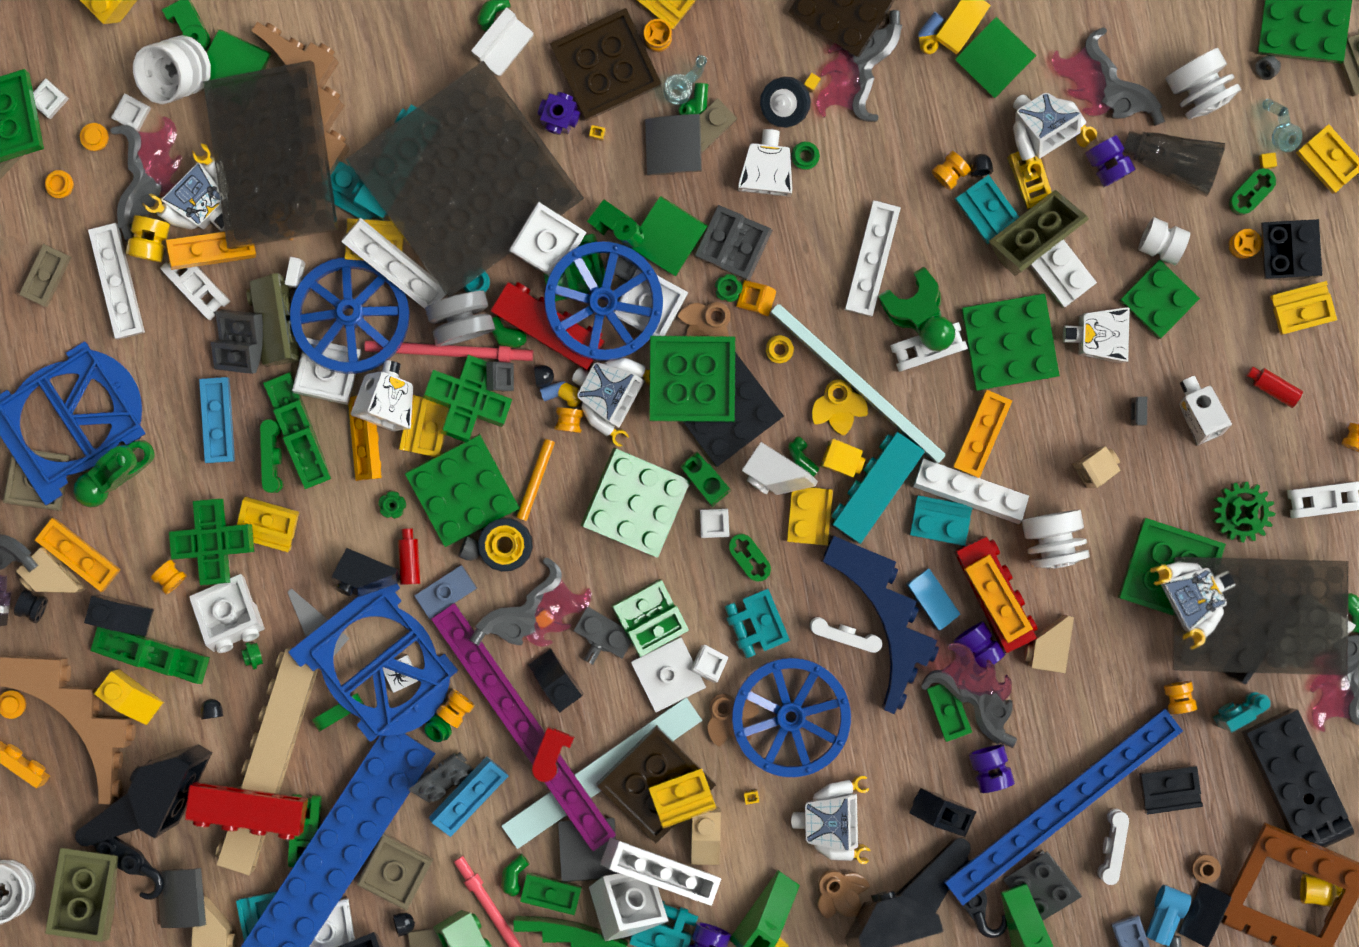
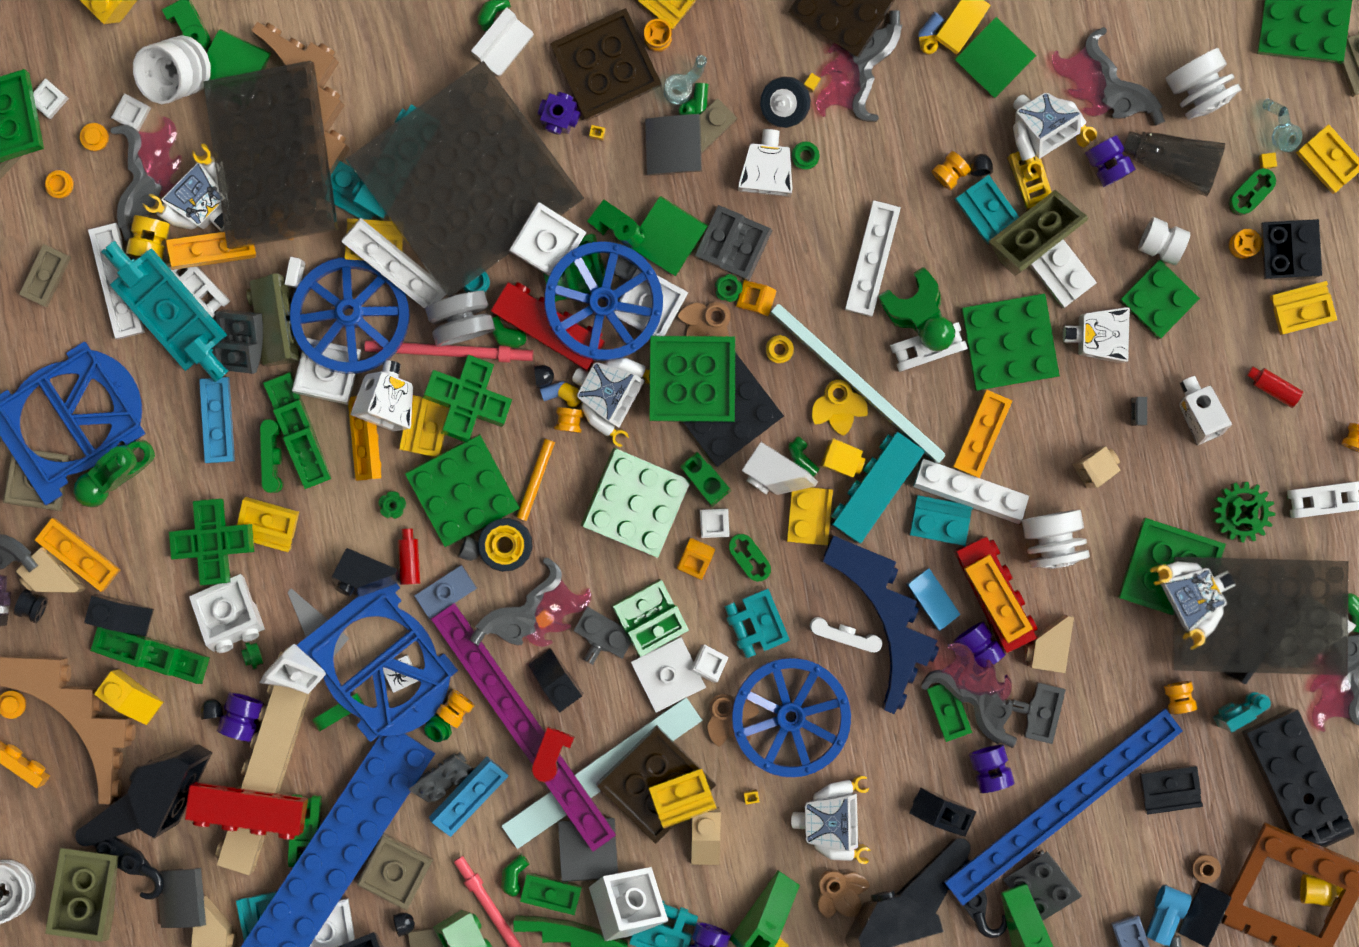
light orange wheel [150,560,187,595] -> none
dark grey tile [487,362,514,391] -> none
white brick [600,838,721,906] -> none
white plate [1097,808,1129,885] -> none
dark grey hinge [1255,55,1281,80] -> none
none -> teal plate [101,241,229,383]
none -> dark purple wheel [217,692,264,742]
none -> white slope [259,644,326,694]
none -> light orange slope [676,538,715,580]
none -> dark grey plate [1012,682,1066,744]

